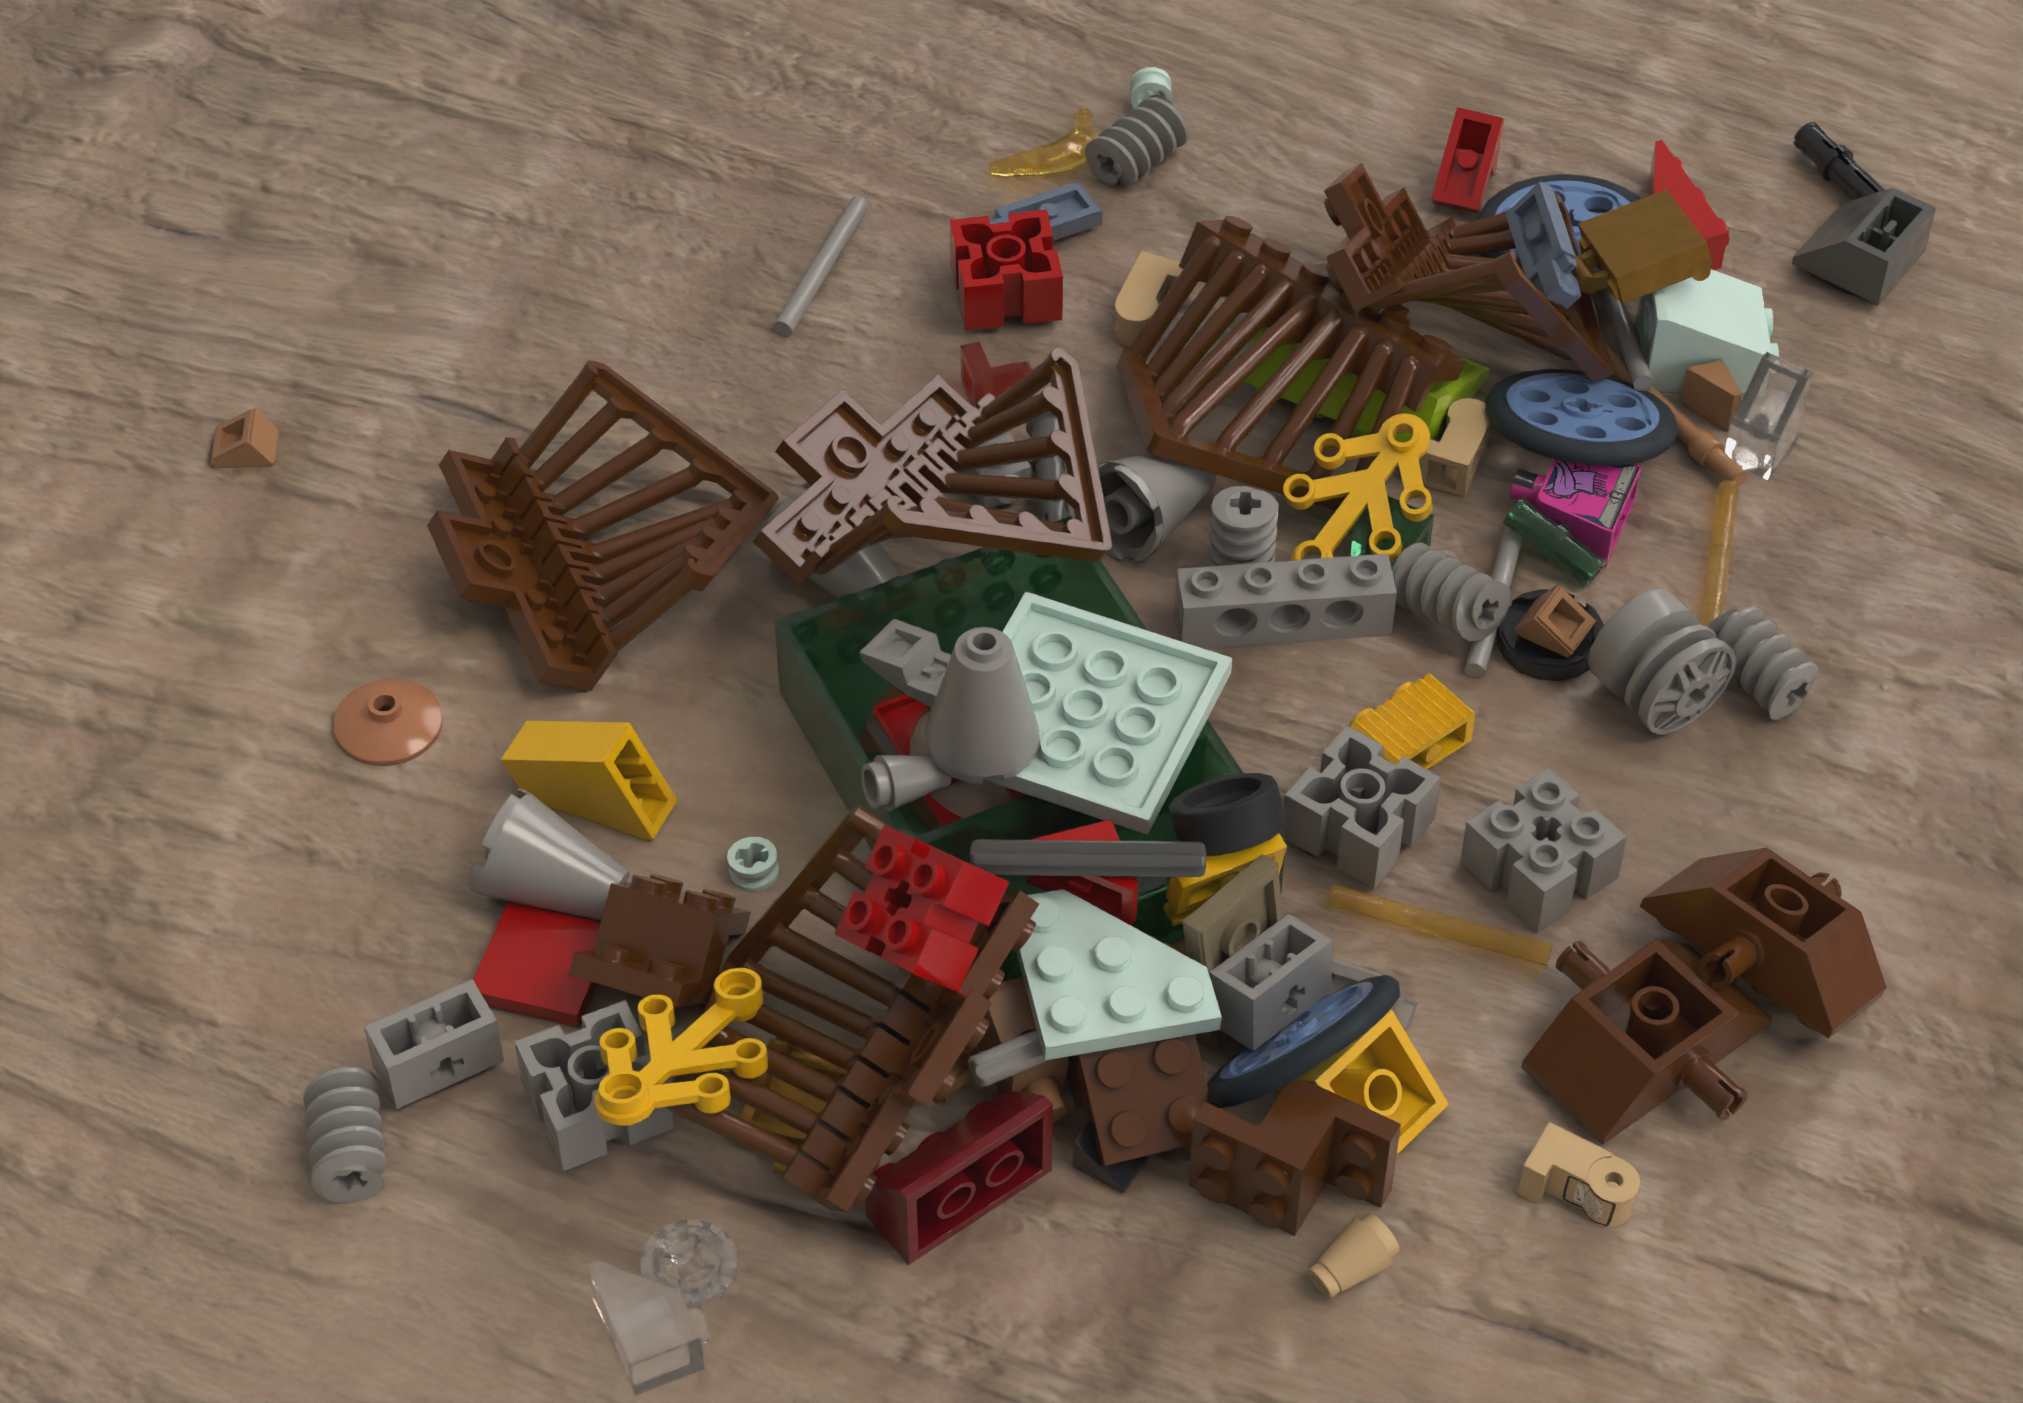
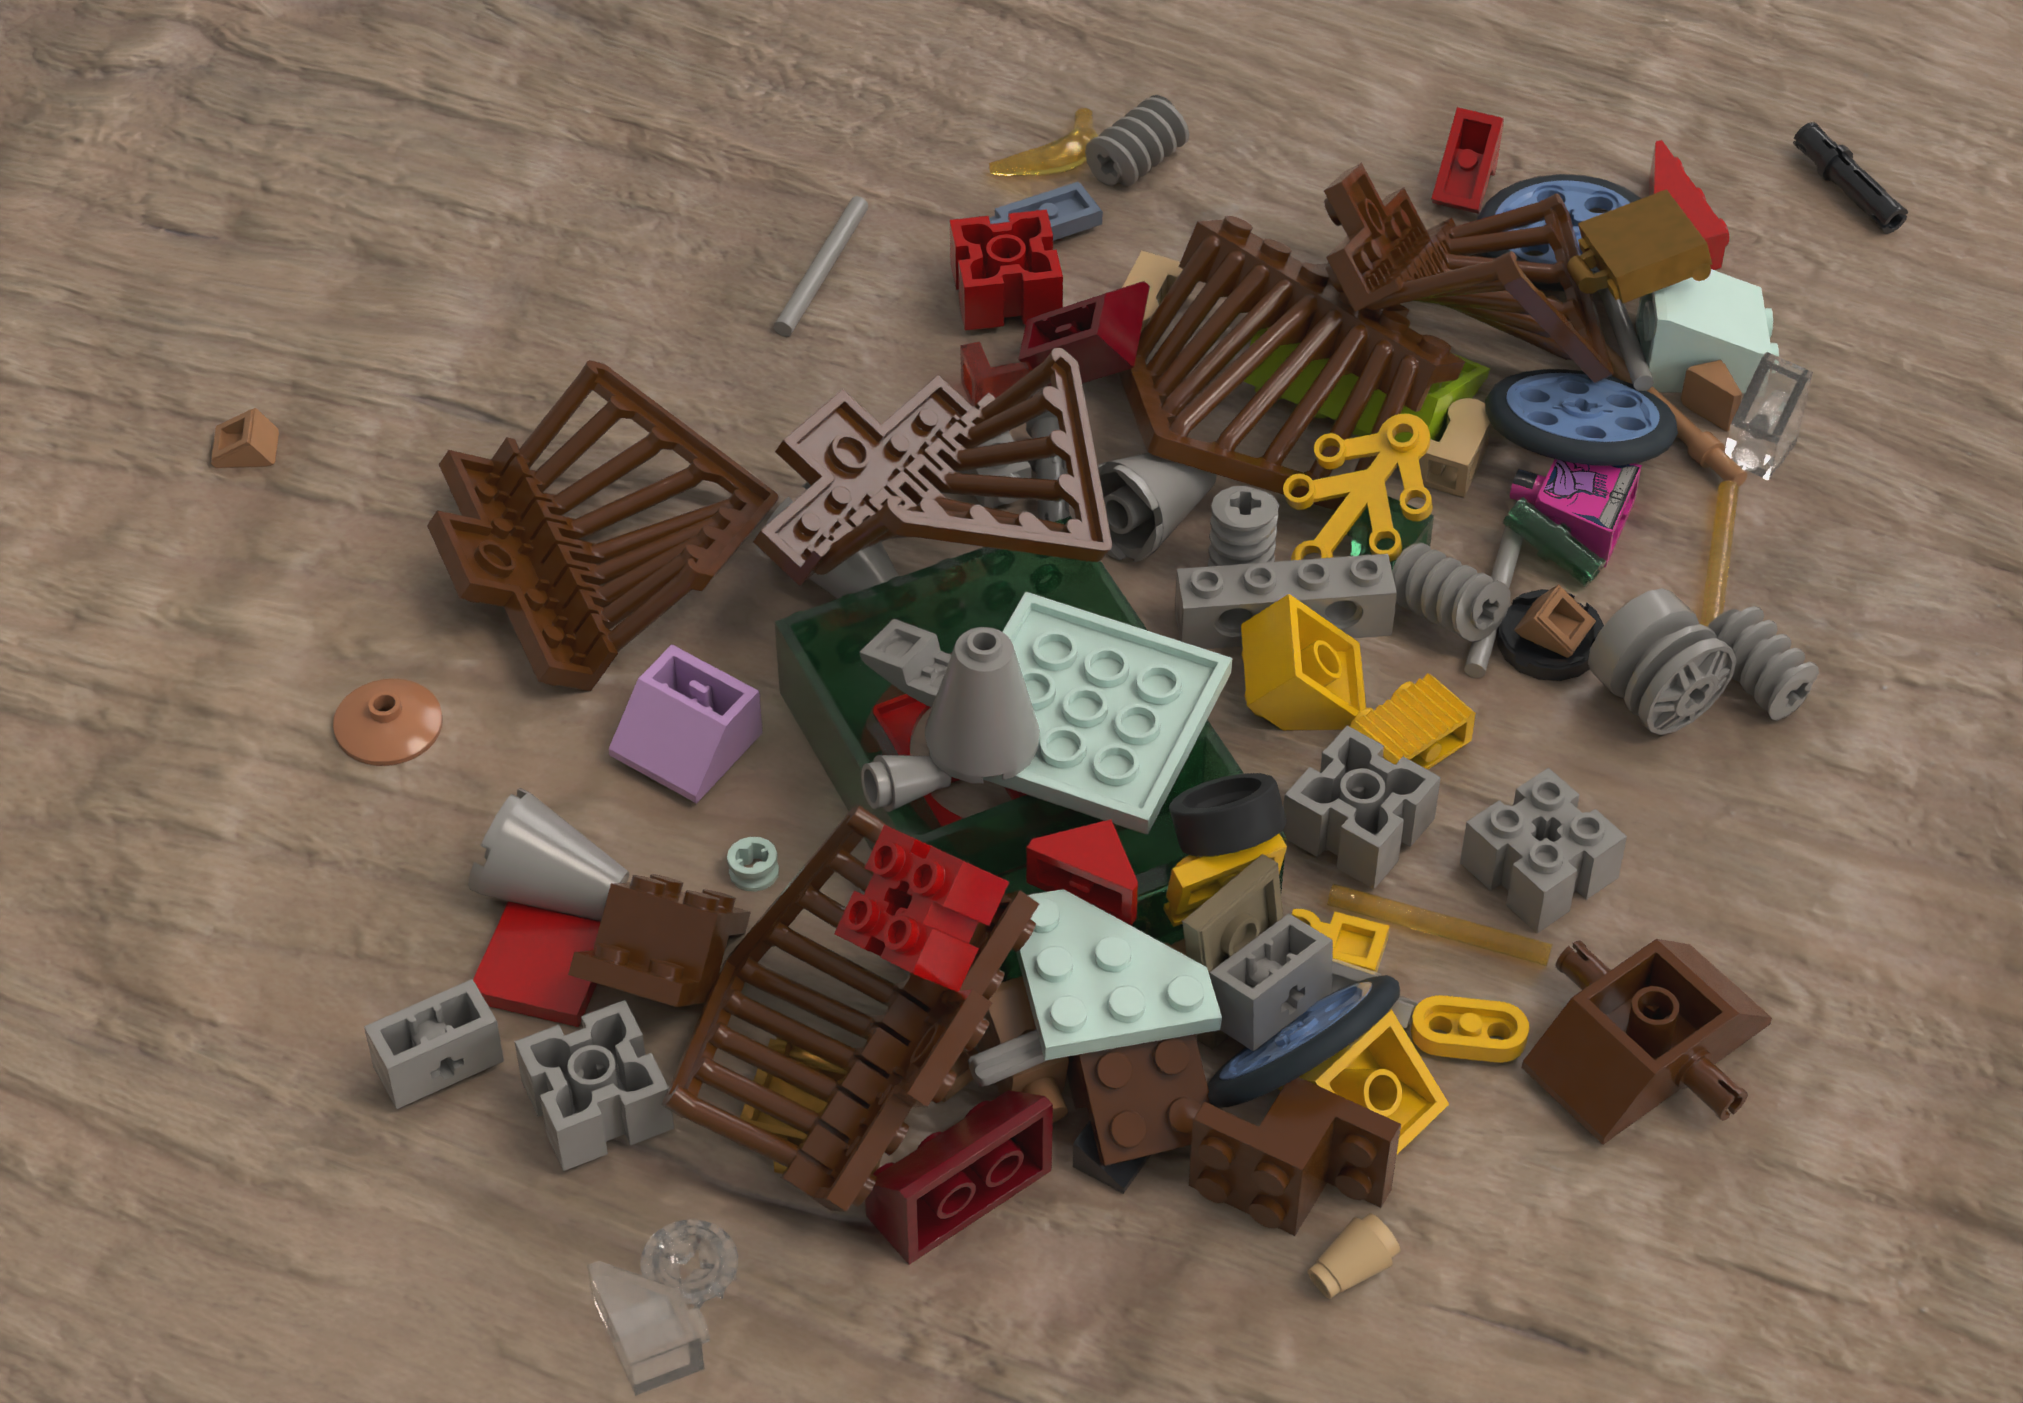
light grey piece [303,1067,387,1203] -> none
yellow slope [500,721,678,840] -> none
yellow plant [594,968,768,1126] -> none
dark grey axle [970,840,1206,877] -> none
light aqua bush [1130,67,1172,108] -> none
sand blue hinge [1505,181,1581,309] -> none
tan leg [1516,1122,1641,1228] -> none
reddish brown slope [1639,847,1886,1039] -> none
dark grey slope [1792,188,1936,305] -> none
none -> lavender slope [609,644,763,804]
none -> dark red slope [1018,281,1150,386]
none -> yellow slope [1241,594,1366,731]
none -> yellow plate [1291,909,1390,972]
none -> yellow plate [1411,995,1529,1063]

